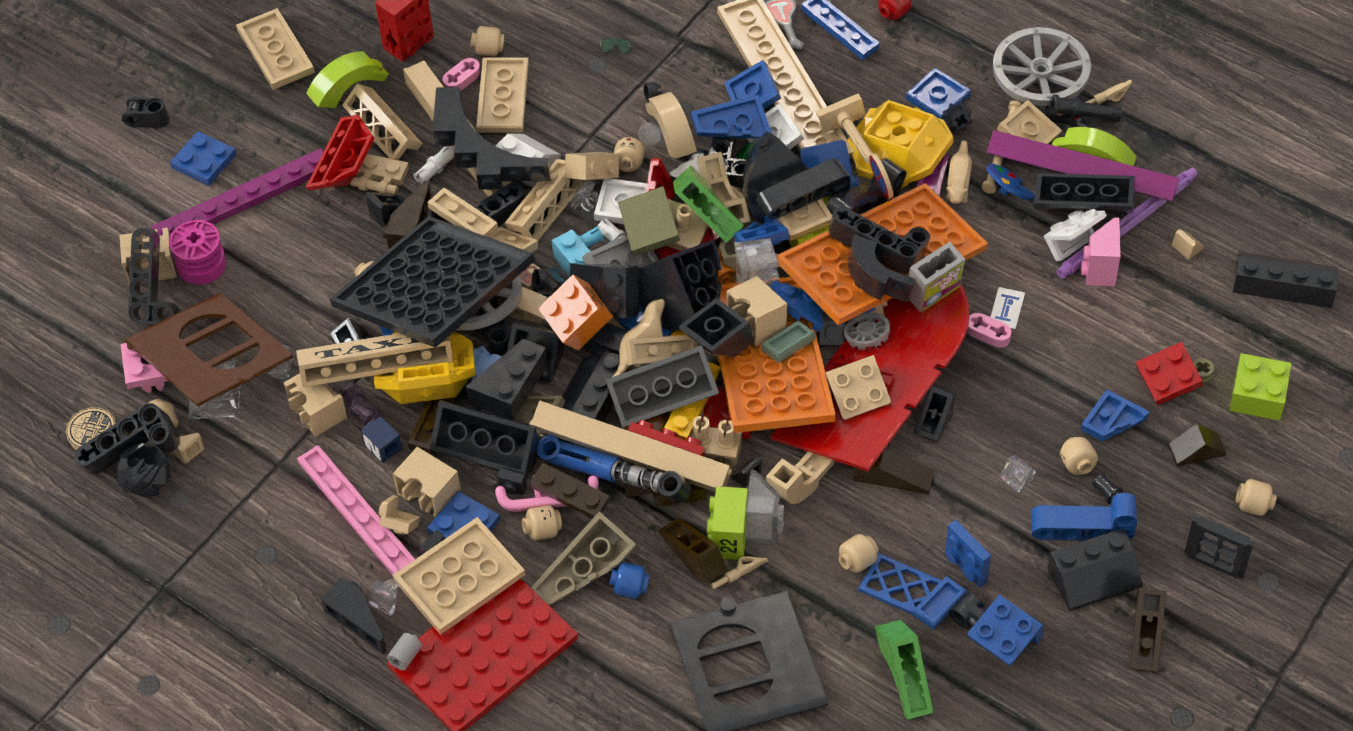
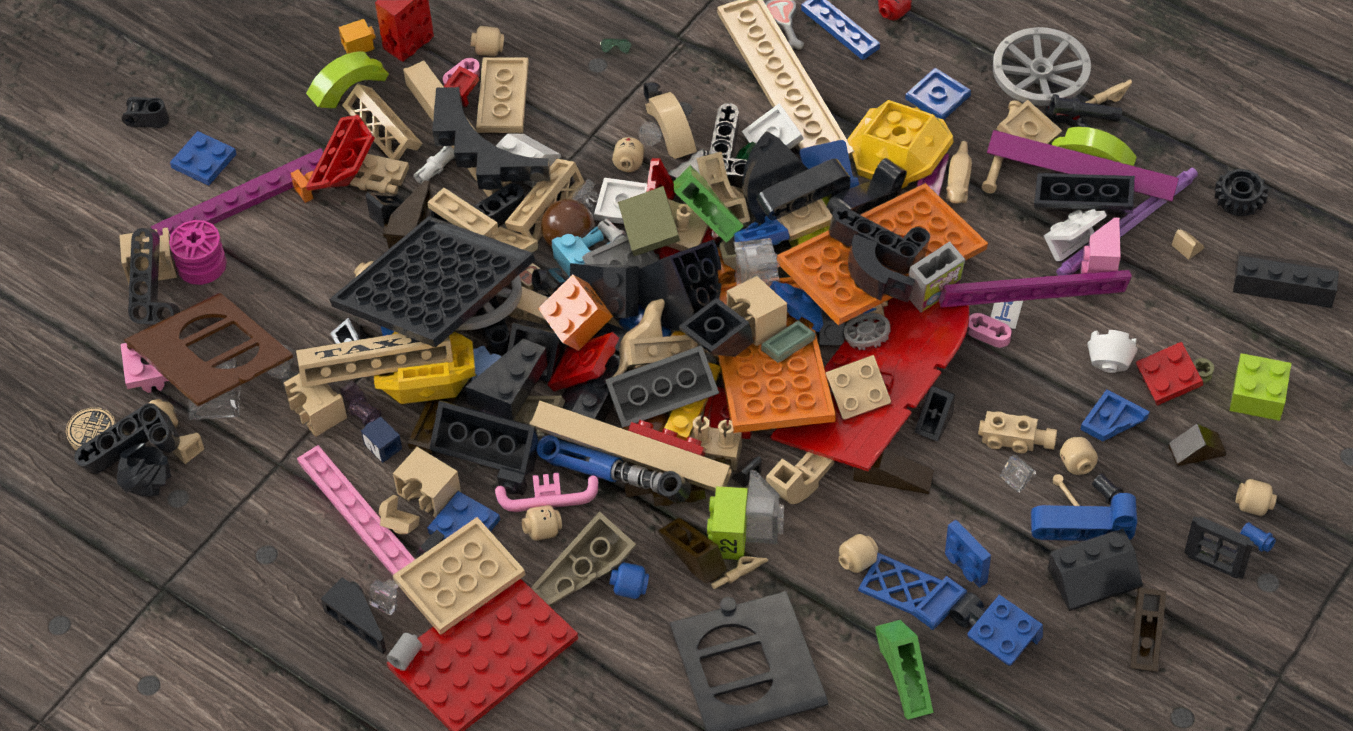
tan plate [236,8,315,90] -> none
dark brown plate [529,463,610,519] -> none
tan brick [565,152,619,180] -> none
blue wing [690,94,772,139] -> none
blue plate [724,60,781,109] -> none
tan piece [815,94,893,200] -> none
black gear [943,102,973,132] -> none
blue piece [986,163,1035,201] -> none
none -> orange tile [290,169,313,203]
none -> light orange brick [338,19,376,54]
none -> red bracket [444,66,480,107]
none -> reddish brown piece [541,199,595,248]
none -> red plate [547,332,619,391]
none -> magenta tile [939,270,1132,307]
none -> tan brick [978,411,1057,454]
none -> tan hinge [1053,474,1080,506]
none -> white cone [1087,330,1138,373]
none -> black gear [1214,169,1268,217]
none -> blue pin [1240,522,1276,552]

